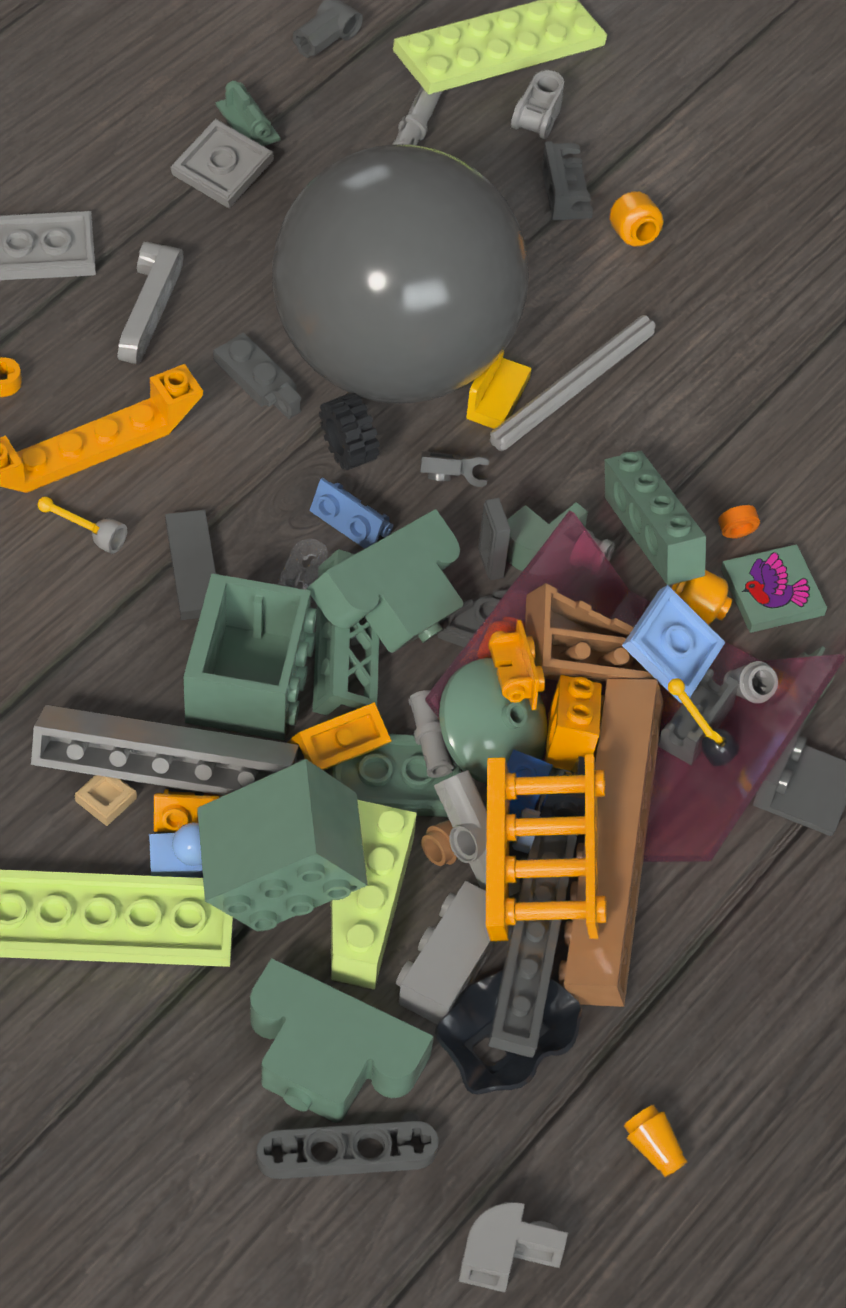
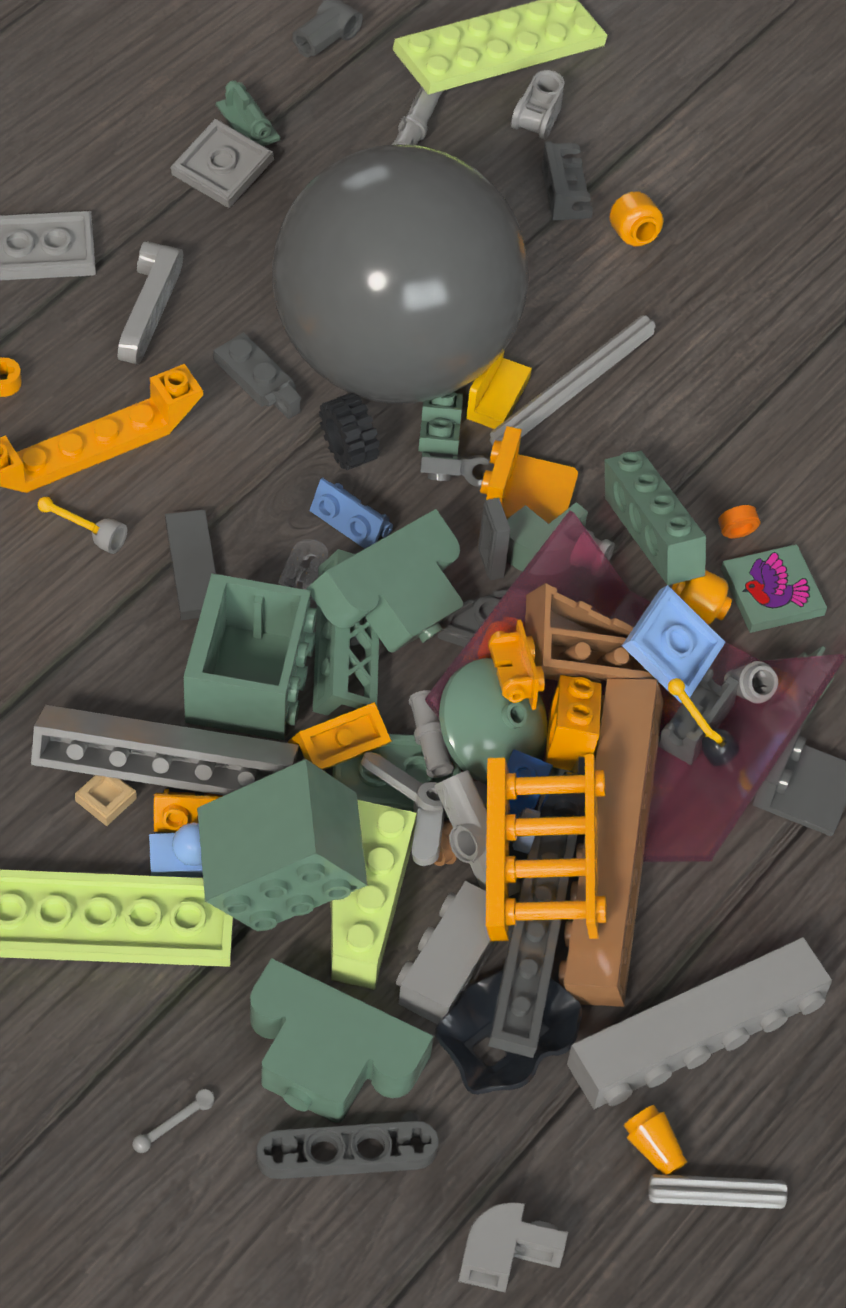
none -> light grey hinge [132,1089,214,1153]
none -> light grey piece [361,752,487,866]
none -> sand green slope [418,392,463,455]
none -> light orange bracket [480,426,578,524]
none -> light grey brick [567,937,832,1109]
none -> light grey axle [648,1174,788,1209]

